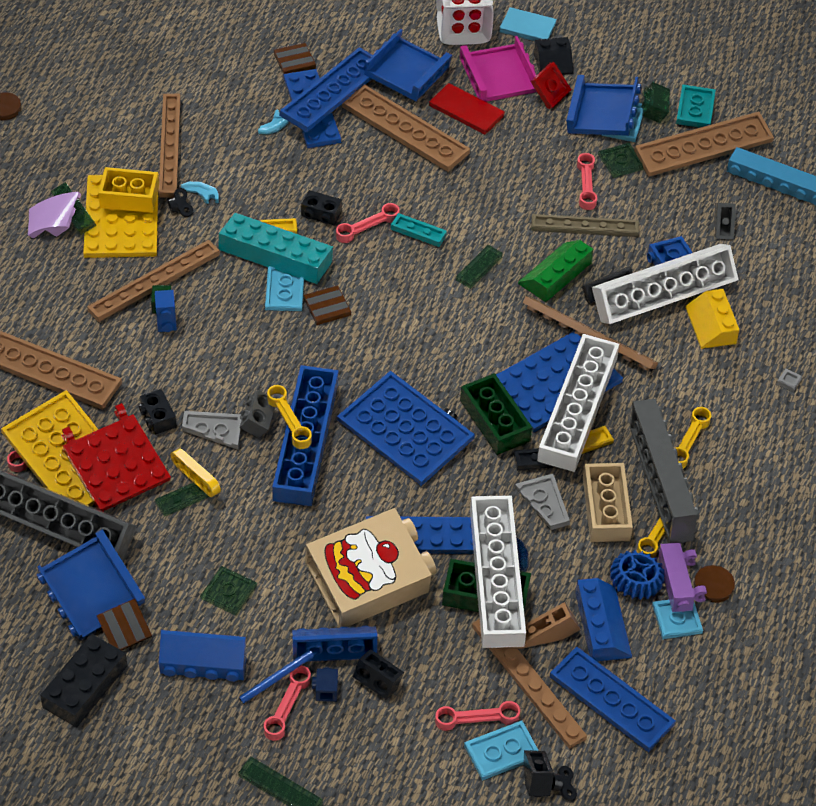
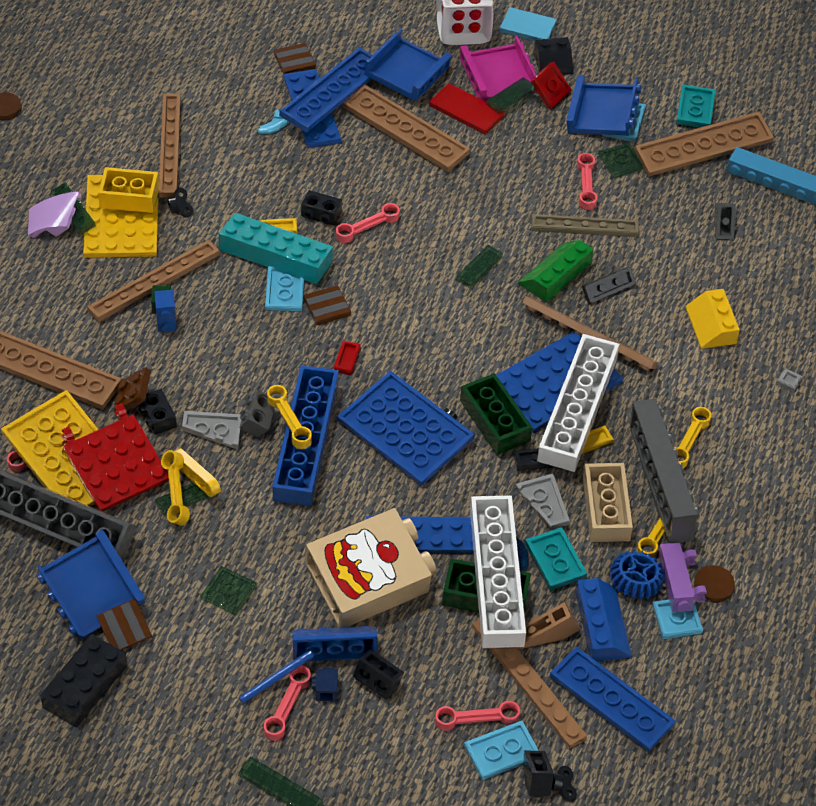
blue slope [159,630,247,682] -> none
medium azure piece [181,181,219,204] -> none
teal plate [390,213,447,247] -> none
white brick [592,244,738,324] -> none
clear green brick [641,82,670,123] -> none
blue plate [647,236,693,266] -> none
none -> reddish brown plate [114,367,151,411]
none -> yellow piece [161,450,190,526]
none -> red tile [333,340,361,375]
none -> clear green tile [487,77,535,114]
none -> teal plate [525,527,588,591]

